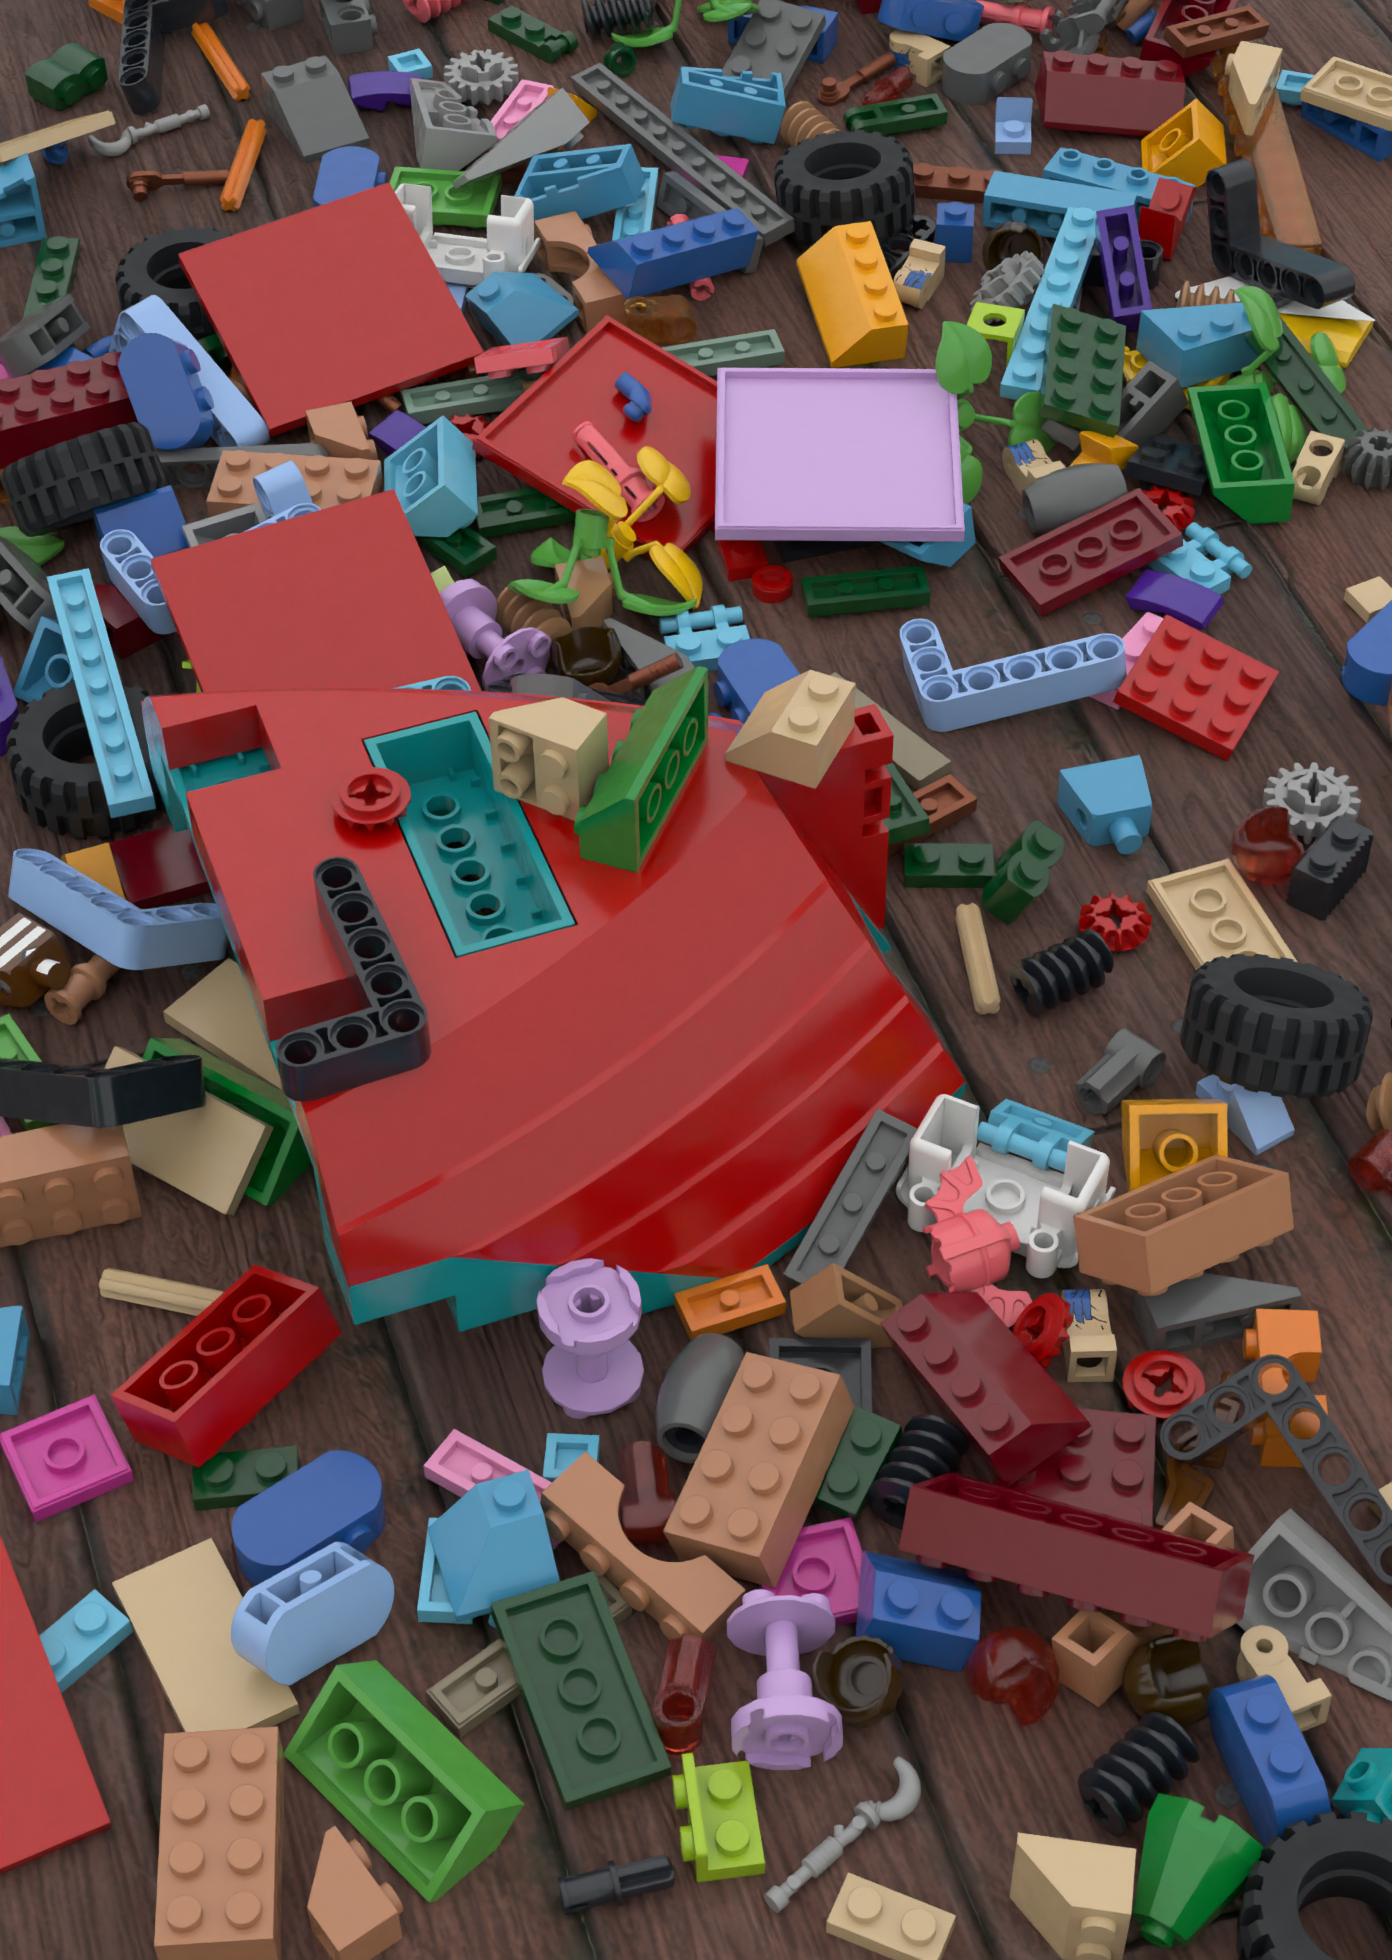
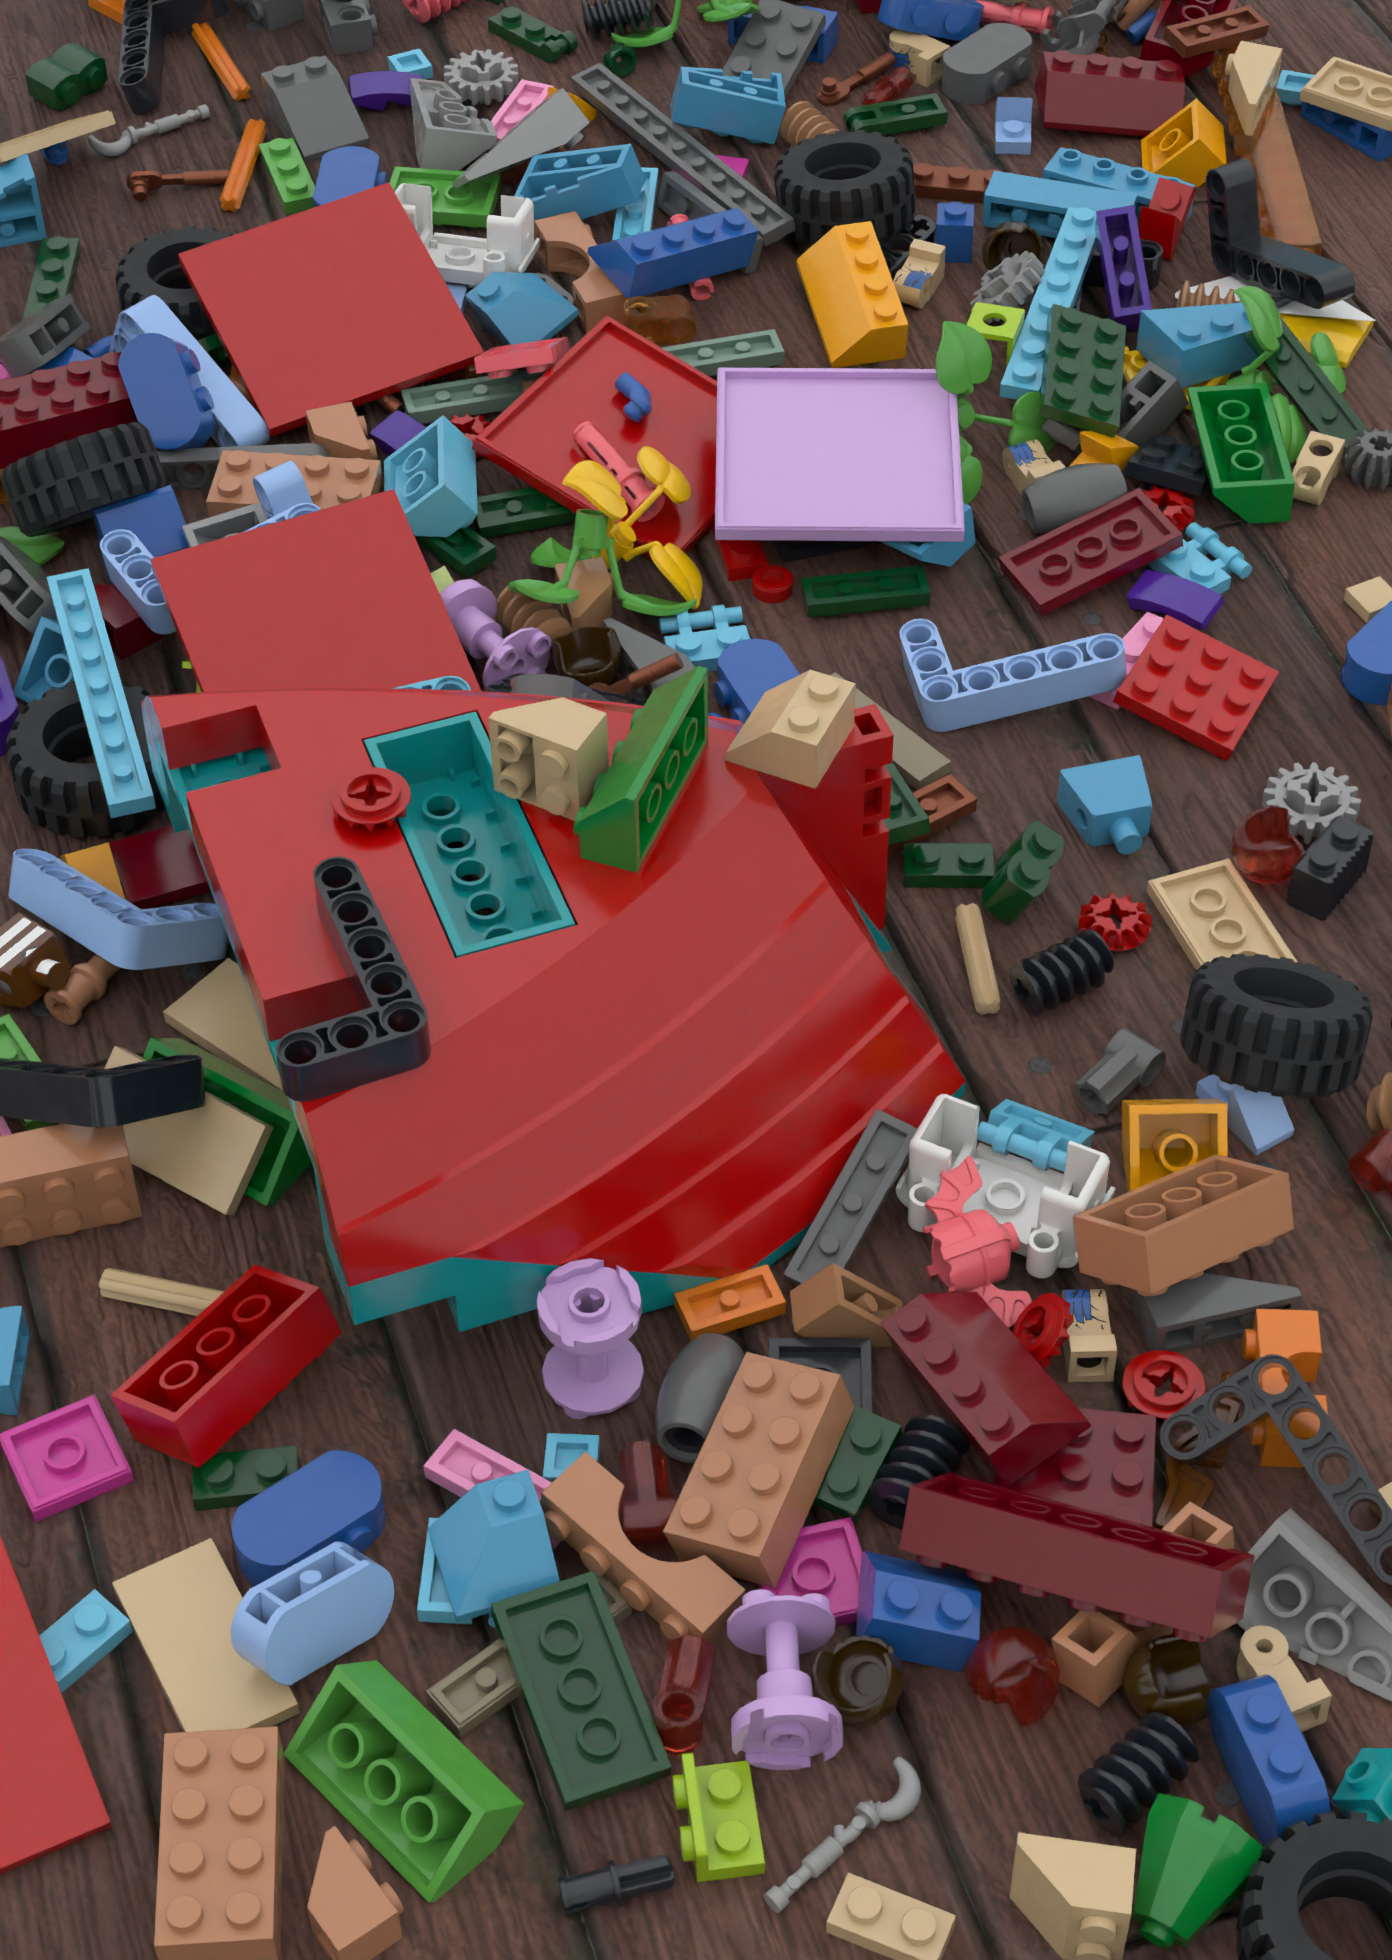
none -> bright green plate [258,138,315,215]

